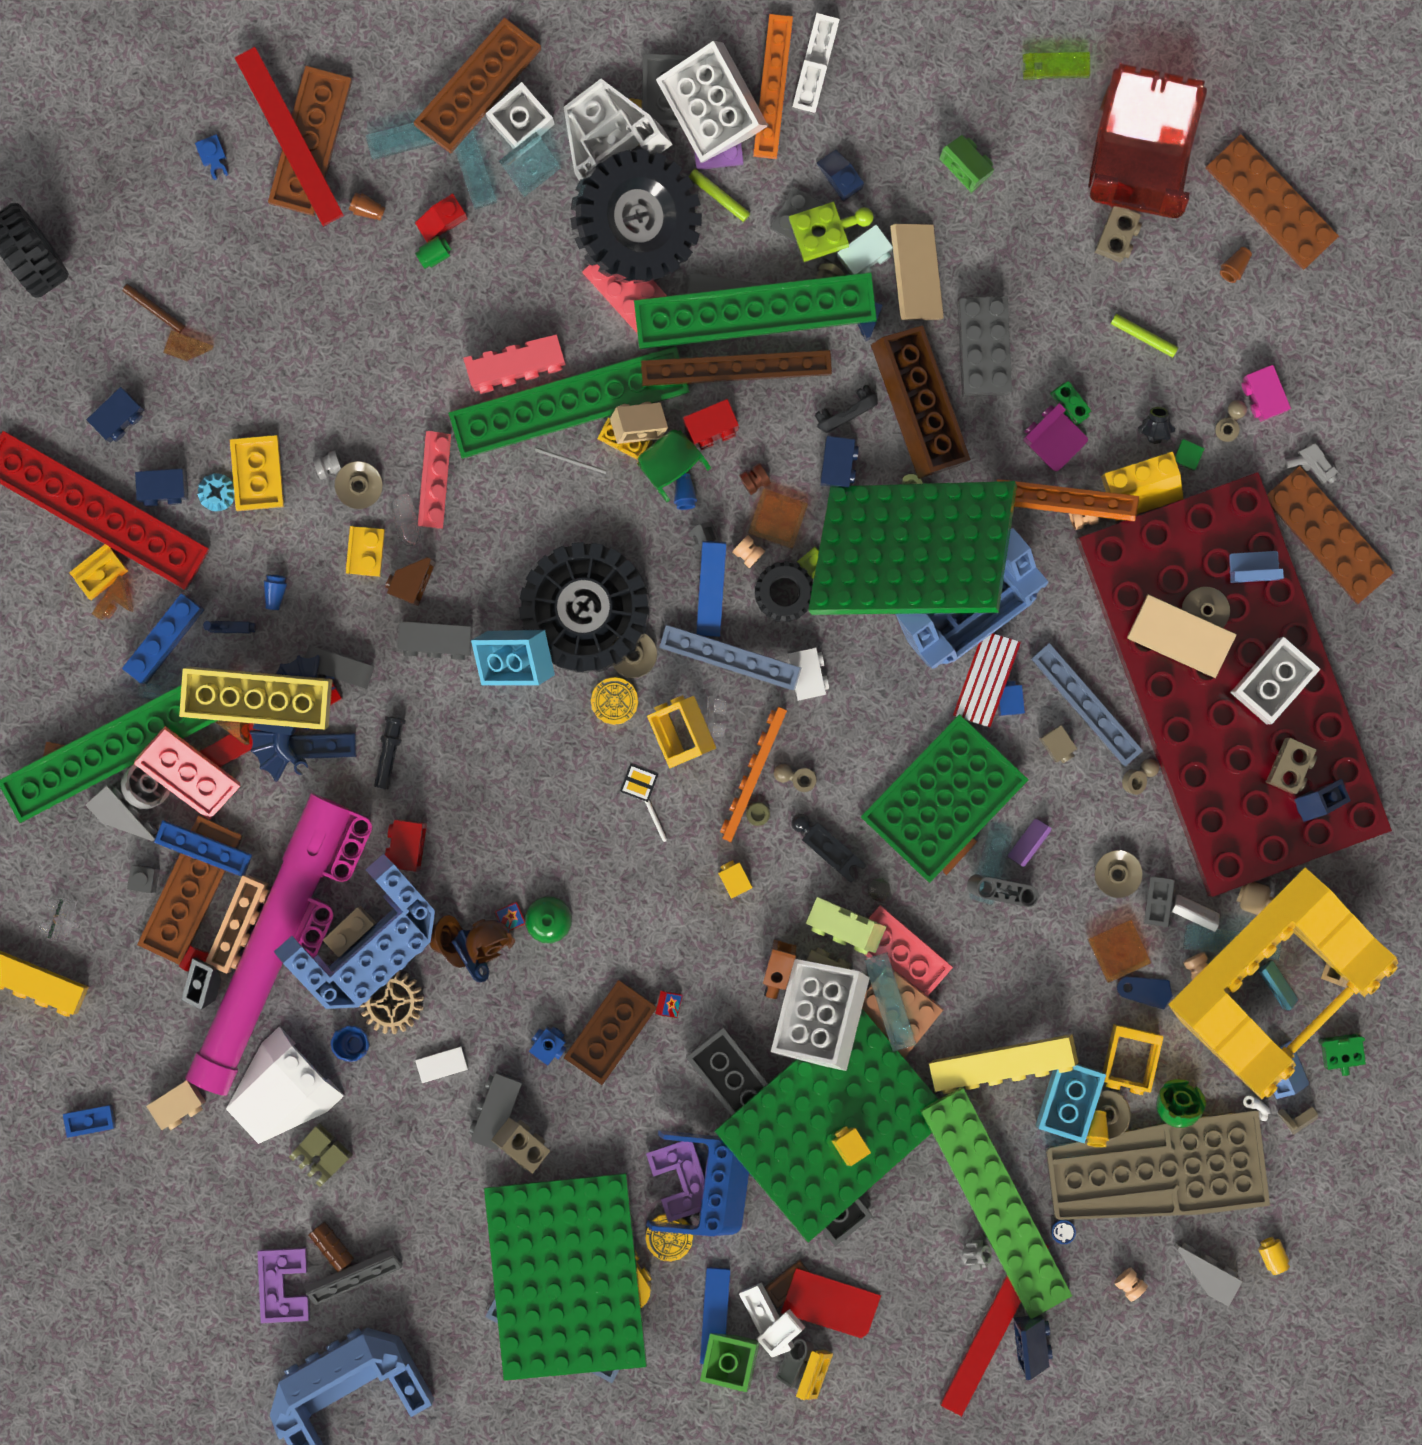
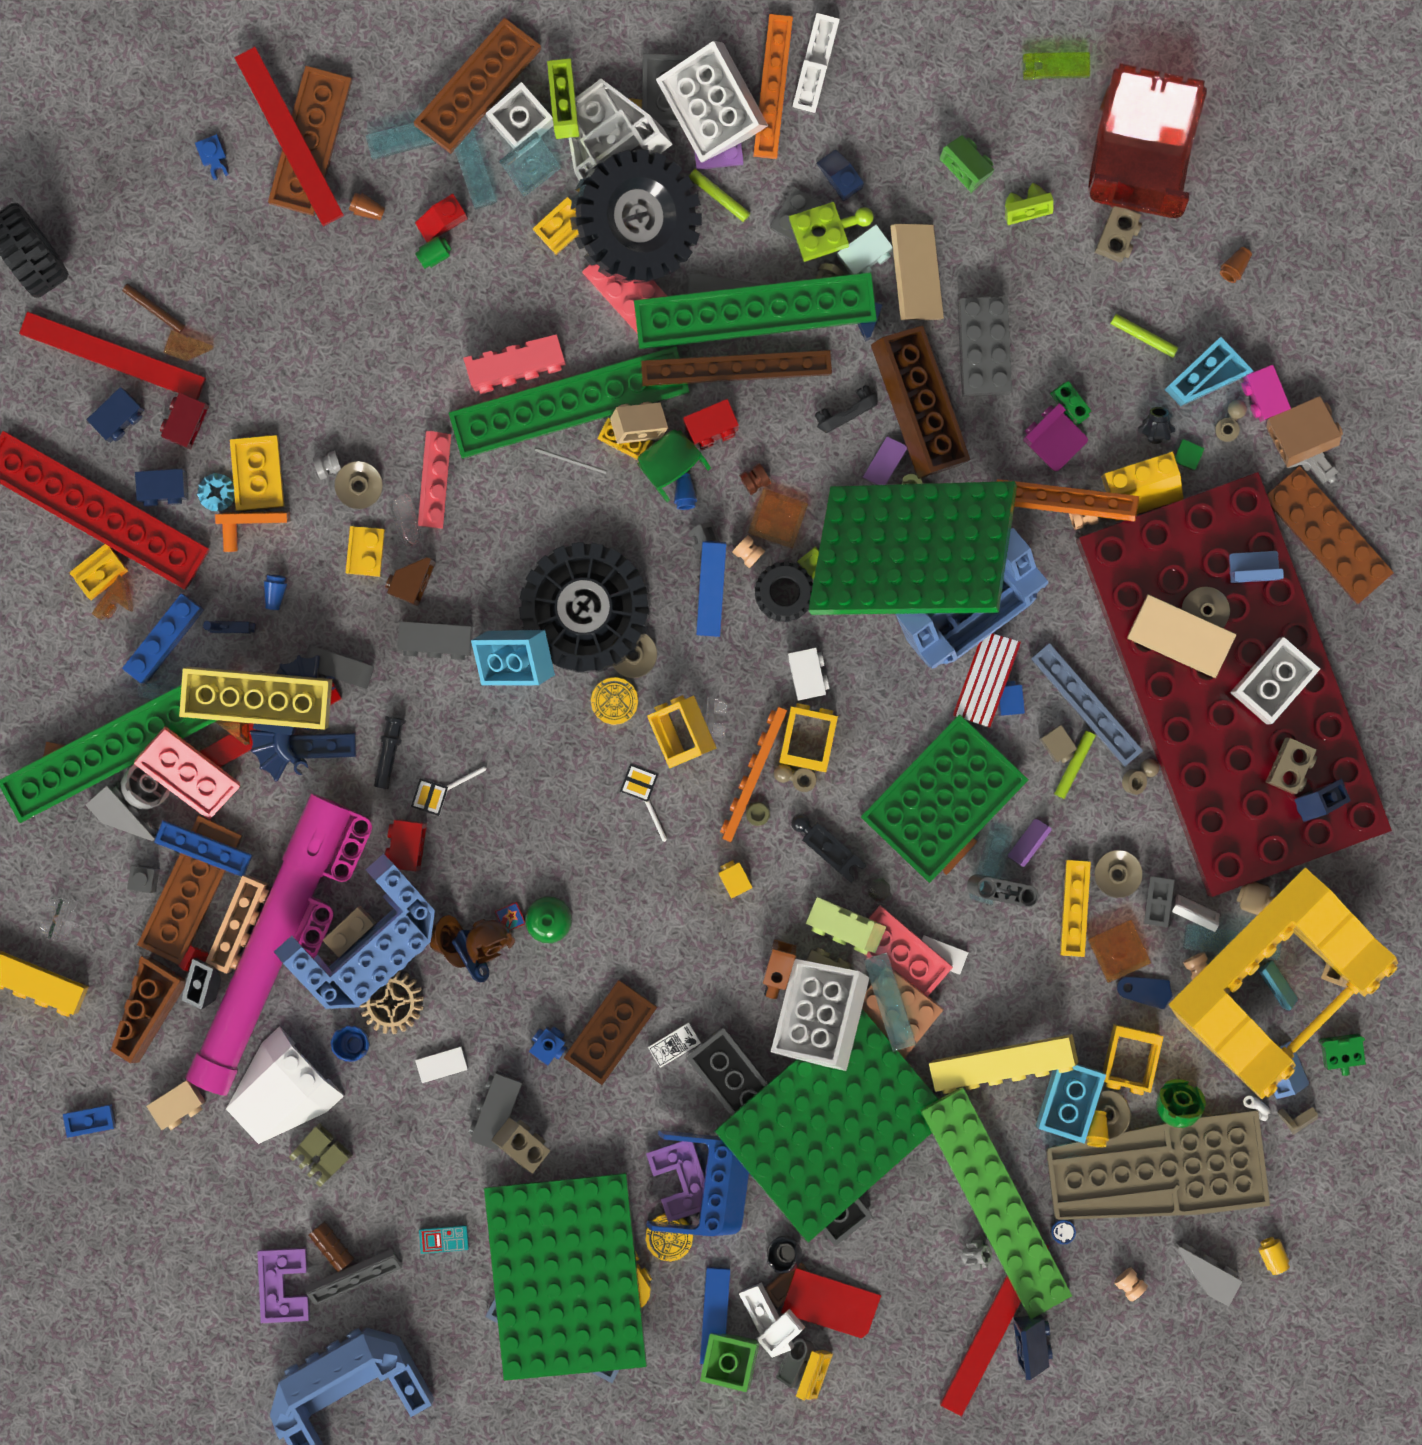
tile [655,991,683,1018] -> none
sand blue plate [659,625,802,690] -> none
dark blue brick [820,436,859,488] -> none
yellow brick [832,1126,871,1166] -> none
dark orange plate [1206,134,1339,270] -> none
none -> red tile [19,312,206,400]
none -> dark orange wedge [110,956,187,1063]
none -> dark red brick [160,393,209,450]
none -> orange piece [215,512,290,552]
none -> piece [411,766,487,816]
none -> teal tile [419,1225,469,1254]
none -> yellow plate [533,197,579,255]
none -> lime brick [547,58,580,139]
none -> white tile [648,1022,701,1068]
none -> black hair [767,1236,803,1273]
none -> yellow window [779,703,838,772]
none -> medium lavender slope [863,437,907,485]
none -> white tile [922,935,968,975]
none -> lime tile [1005,183,1054,225]
none -> lime piece [1054,730,1096,799]
none -> yellow plate [1060,860,1091,957]
none -> medium azure wedge [1164,337,1253,407]
none -> medium nougat brick [1266,396,1343,467]

